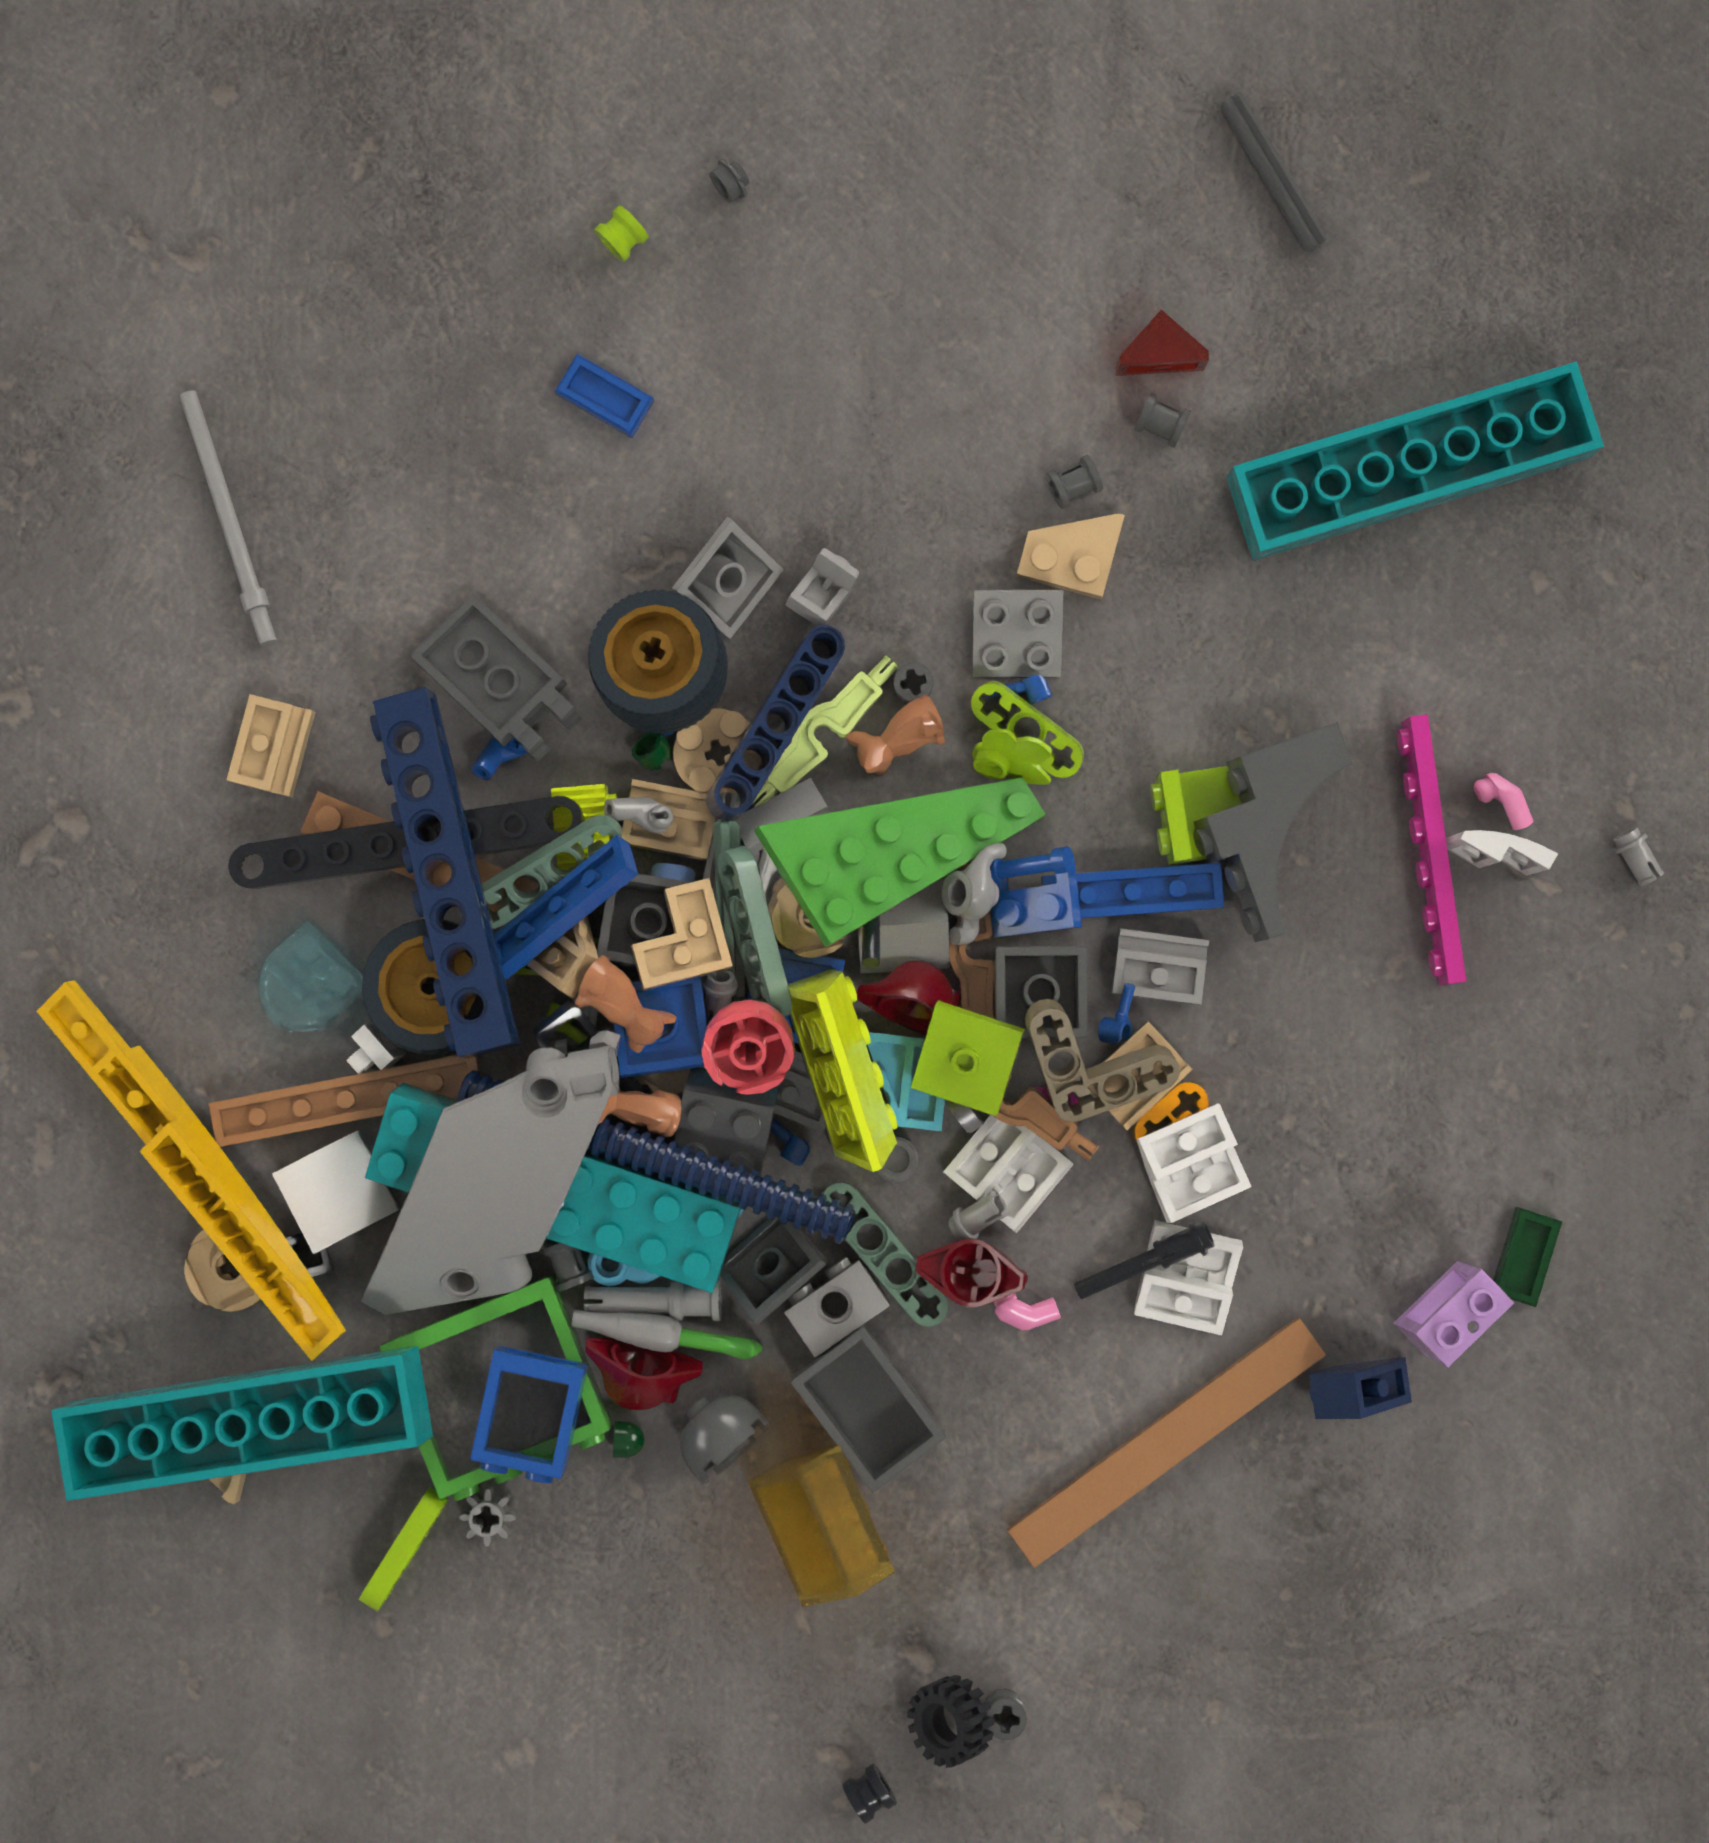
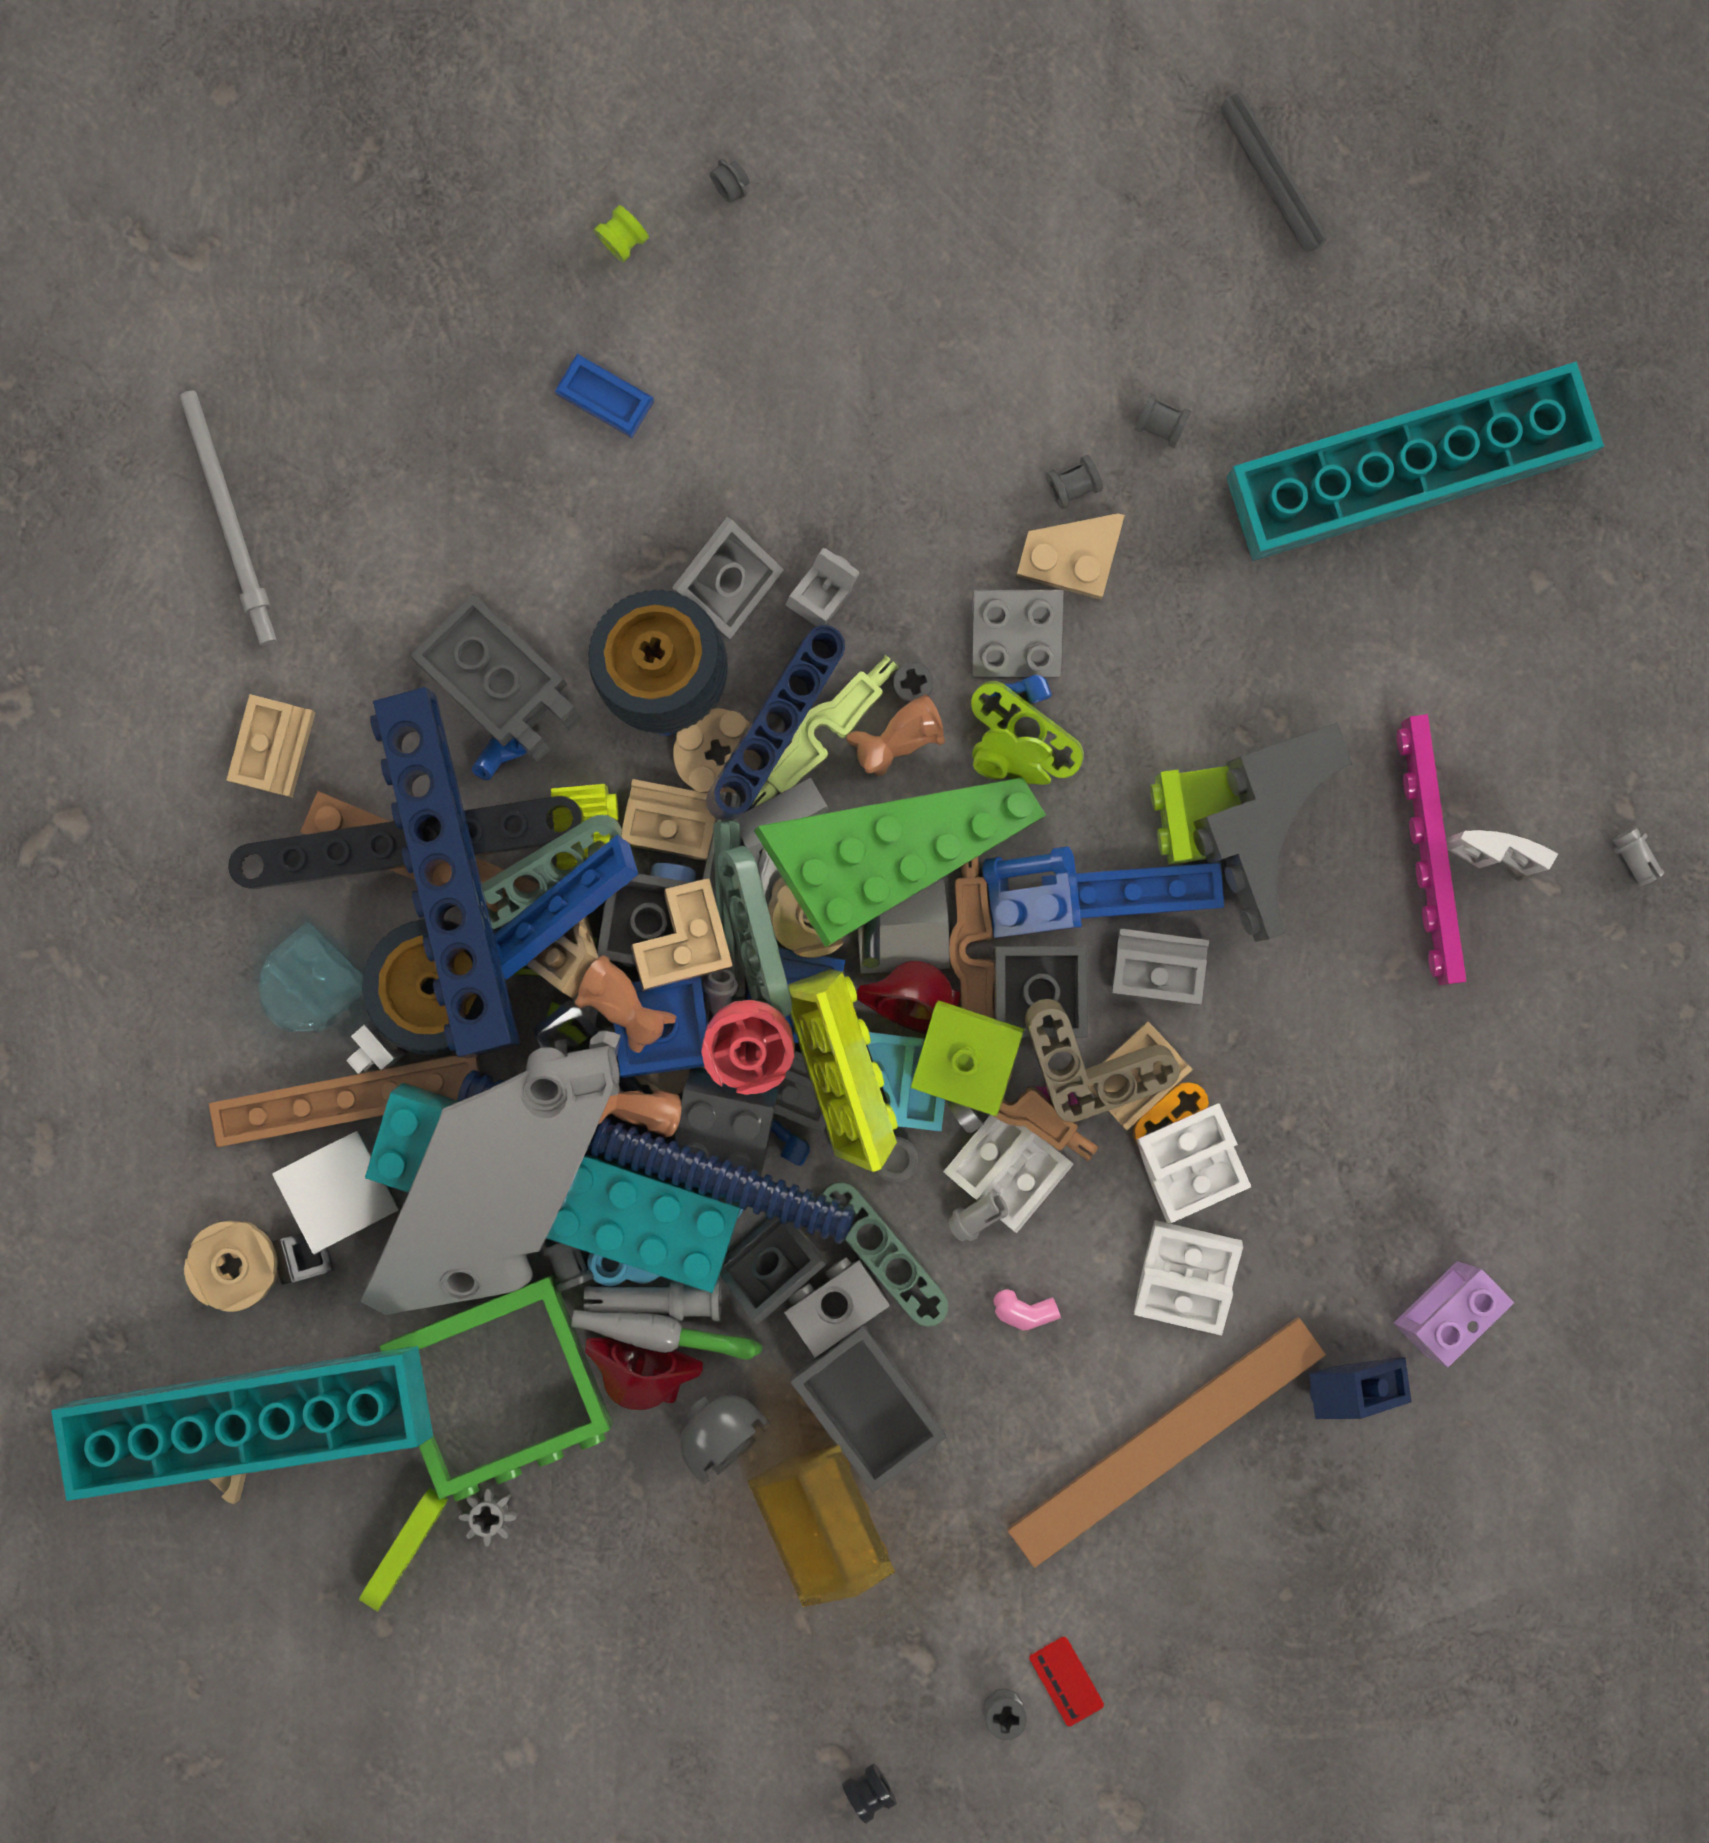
yellow slope [36,980,346,1361] -> none
blue window [470,1345,588,1483] -> none
light grey arm [604,797,673,833] -> none
dark green hinge [613,1421,645,1458] -> none
dark green hinge [632,732,672,770] -> none
black tyre [907,1675,994,1768] -> none
dark red hat [915,1239,1028,1307] -> none
light grey piece [942,843,1007,945] -> none
black pin [1074,1221,1215,1299] -> none
blue hand [1098,983,1135,1044] -> none
clear red slope [1115,310,1209,376] -> none
bright pink arm [1473,773,1534,830] -> none
dark green tile [1493,1207,1563,1307] -> none
none -> red sticker [1029,1636,1104,1726]

